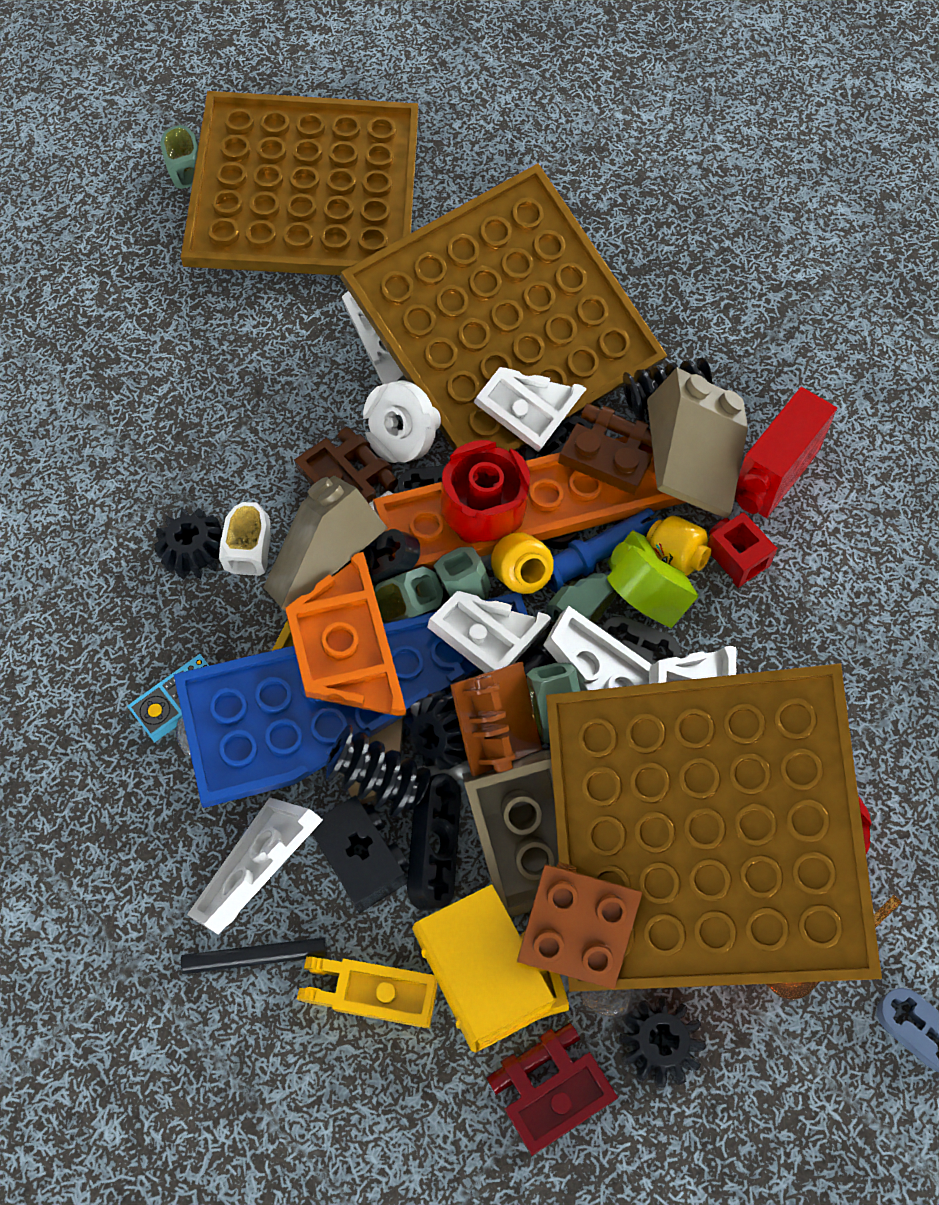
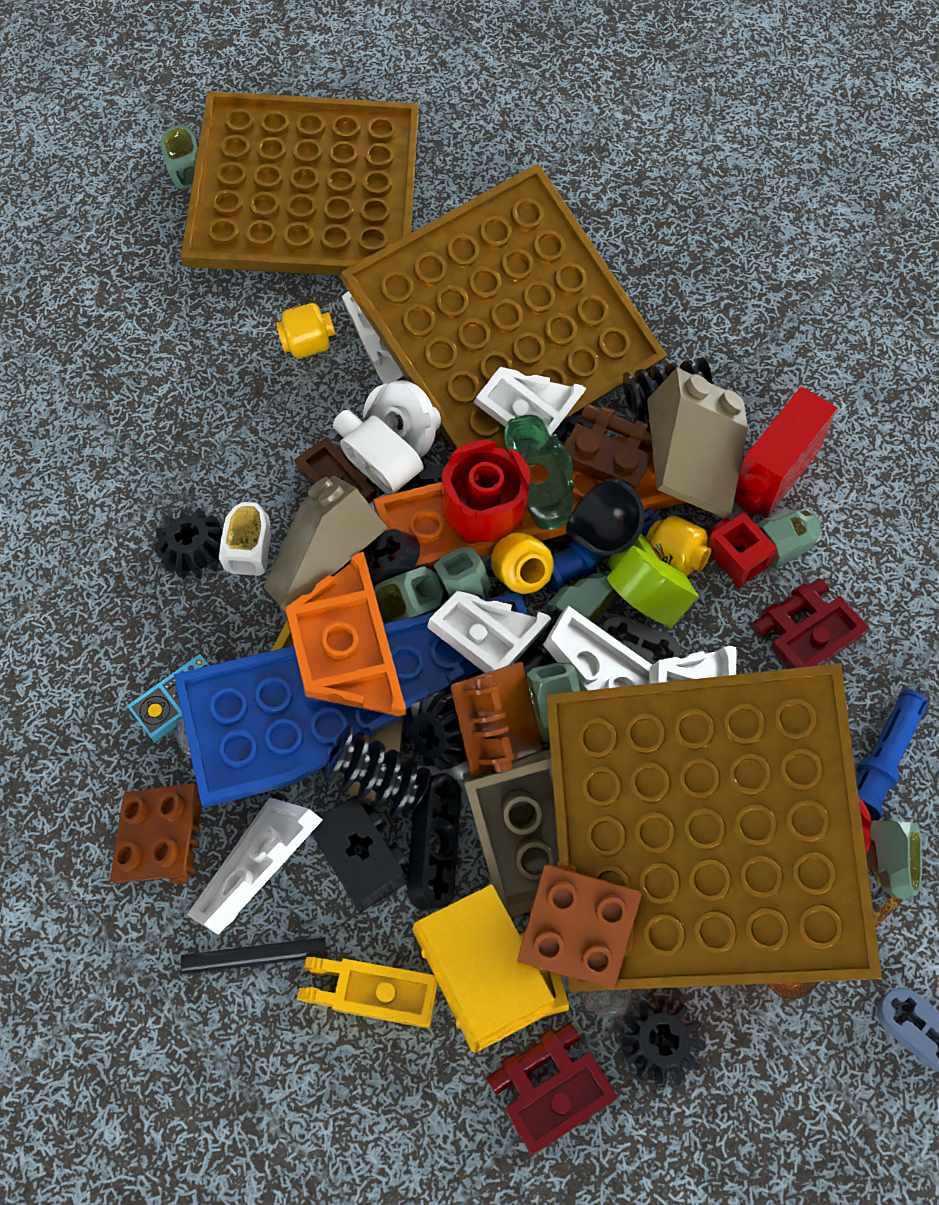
none -> dark orange hinge [109,783,203,885]
none -> yellow head [276,303,336,359]
none -> white piece [333,410,424,495]
none -> clear green piece [504,414,574,530]
none -> black helmet [566,478,644,555]
none -> dark red plate [751,578,870,669]
none -> sand green rock [756,509,821,569]
none -> blue pin [856,690,929,821]
none -> sand green rock [866,820,922,899]

